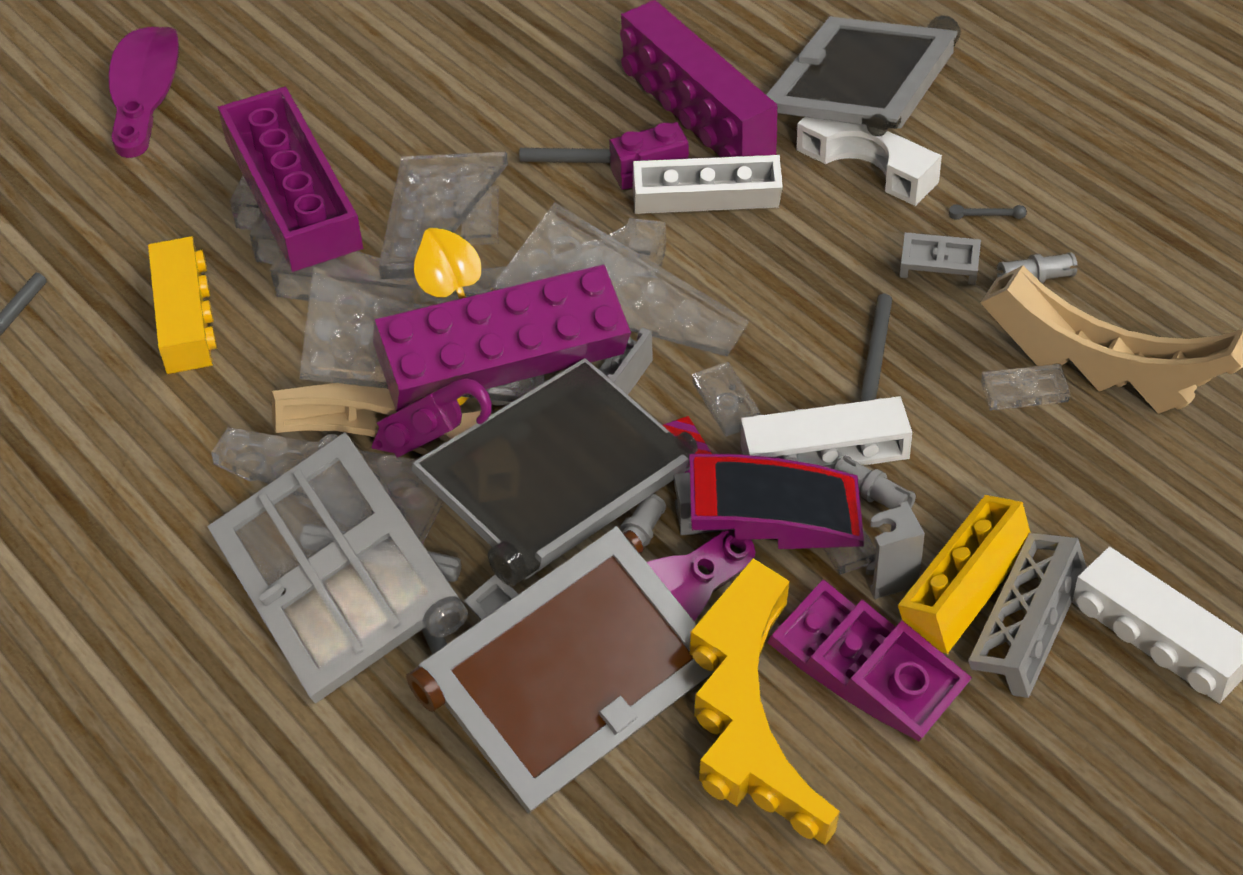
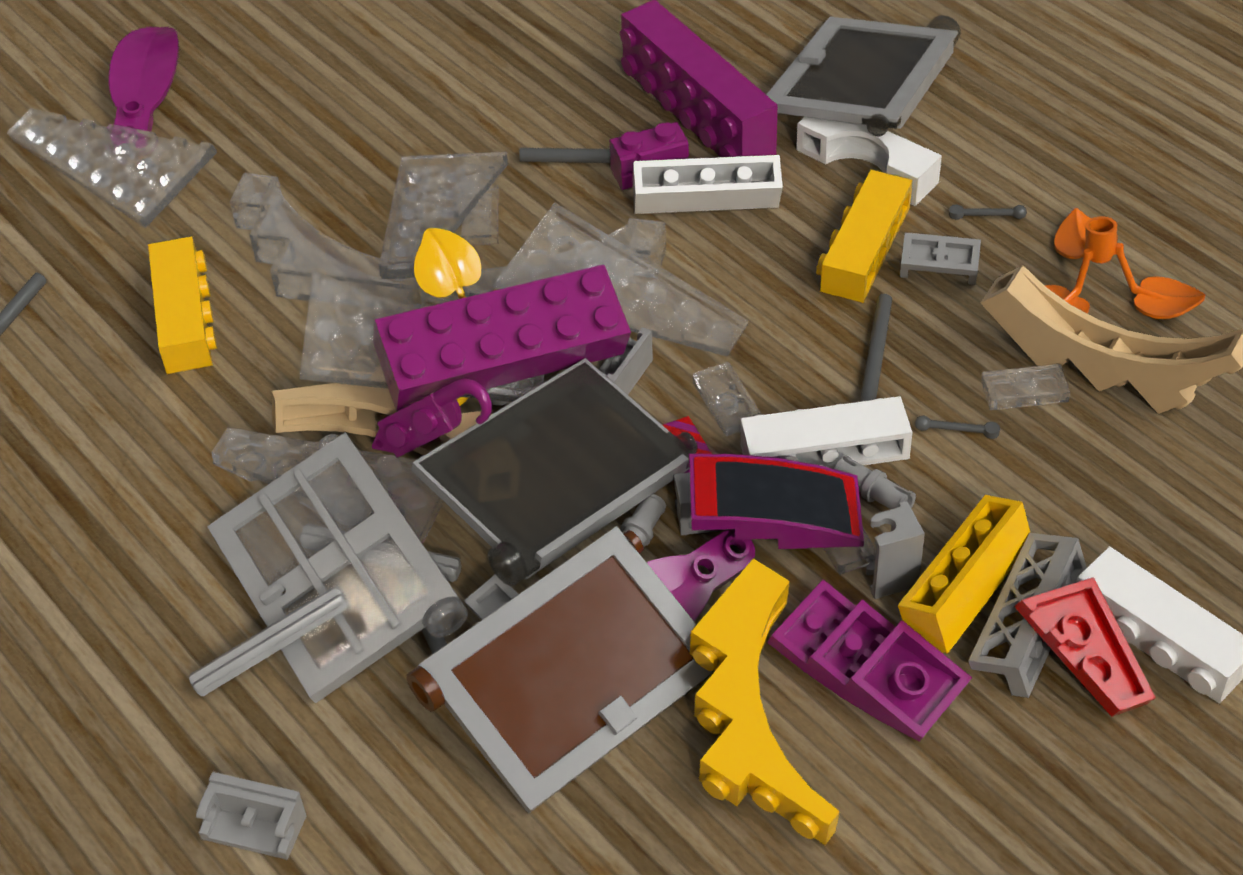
magenta brick [218,86,364,272] -> none
light grey pin [997,252,1077,284] -> none
none -> clear wing [7,109,217,228]
none -> light grey axle [189,586,349,696]
none -> light grey hinge [196,772,307,860]
none -> yellow brick [816,170,913,303]
none -> dark grey hinge [915,415,1000,439]
none -> wing [1014,577,1156,717]
none -> orange plant [1044,208,1206,319]

